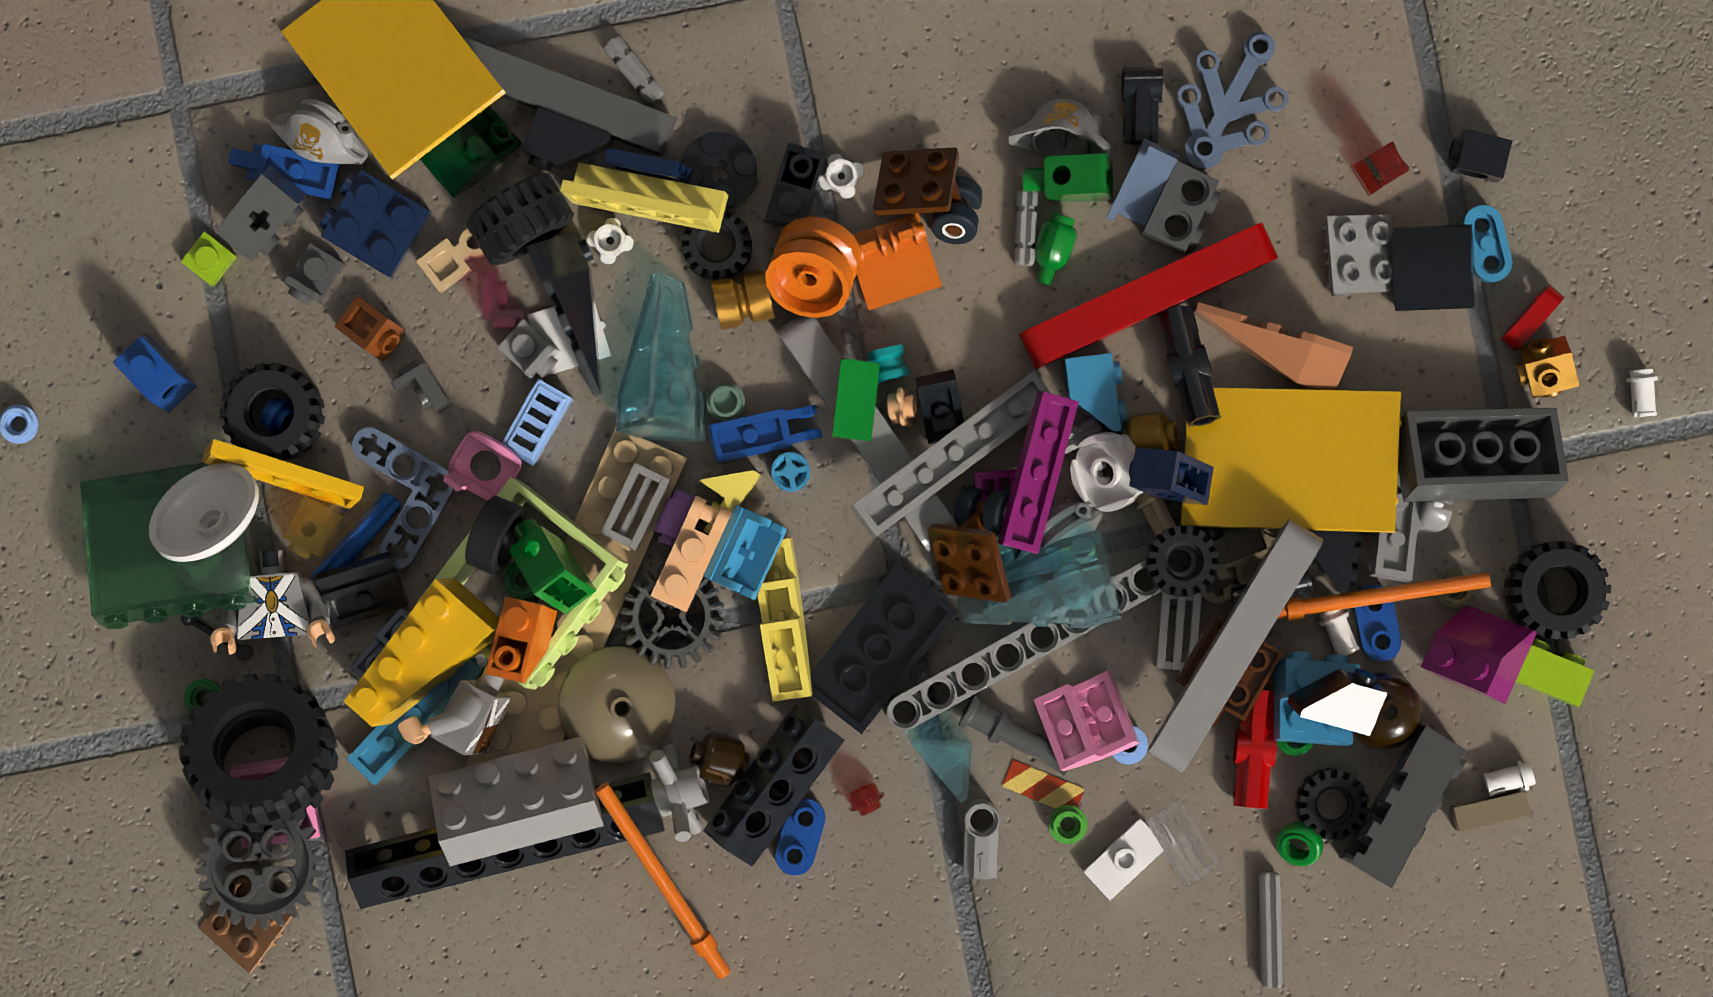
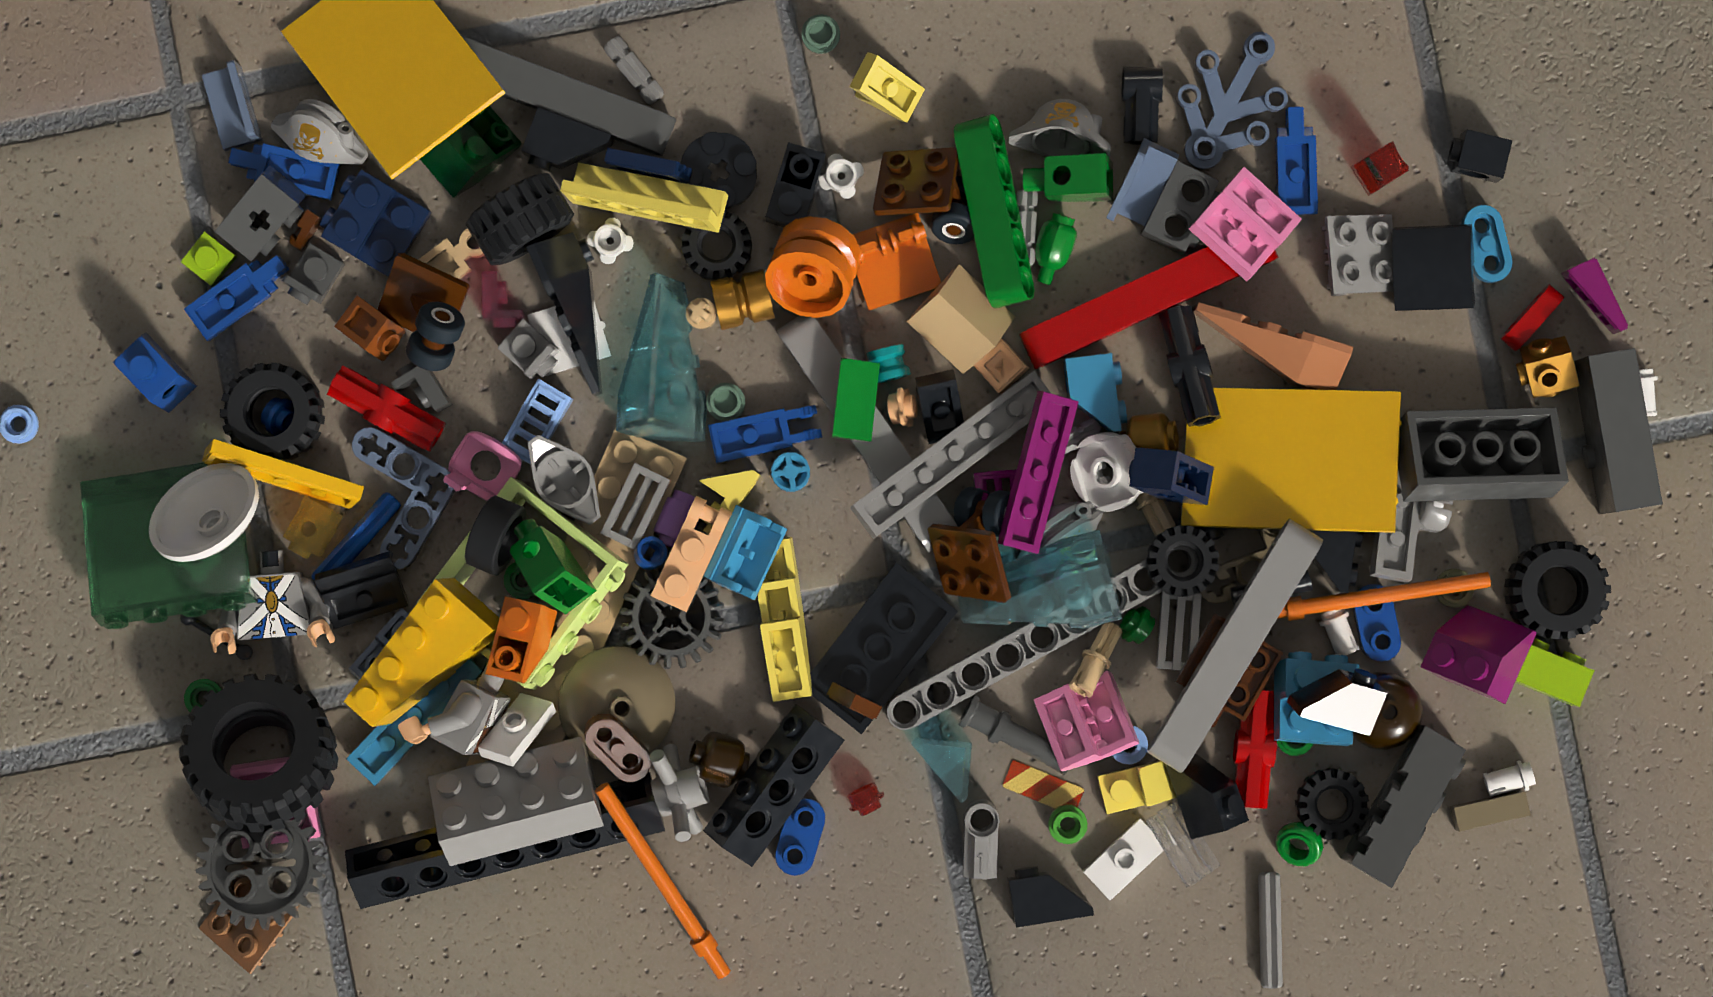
none -> blue hinge [184,255,290,341]
none -> sand blue panel [202,60,263,151]
none -> reddish brown tile [289,209,322,252]
none -> red piece [327,366,446,452]
none -> reddish brown plate [377,252,470,371]
none -> white plate [478,693,556,767]
none -> light grey hat [528,435,601,525]
none -> plate [584,713,651,782]
none -> blue hinge [633,536,667,570]
none -> tan axle [686,298,717,329]
none -> sand green plate [801,14,840,54]
none -> reddish brown tile [827,682,882,720]
none -> light yellow slope [849,52,925,123]
none -> tan slope [906,264,1015,374]
none -> green beam [954,114,1035,309]
none -> light nougat tile [973,339,1029,394]
none -> black slope [1007,866,1094,928]
none -> tan axle [1069,621,1122,698]
none -> light yellow slope [1097,760,1176,814]
none -> green plate [1120,606,1155,644]
none -> black slope [1166,753,1249,839]
none -> bright pink slope [1189,167,1302,282]
none -> blue hinge [1275,107,1318,215]
none -> magenta slope [1561,257,1628,334]
none -> dark grey brick [1574,348,1663,514]

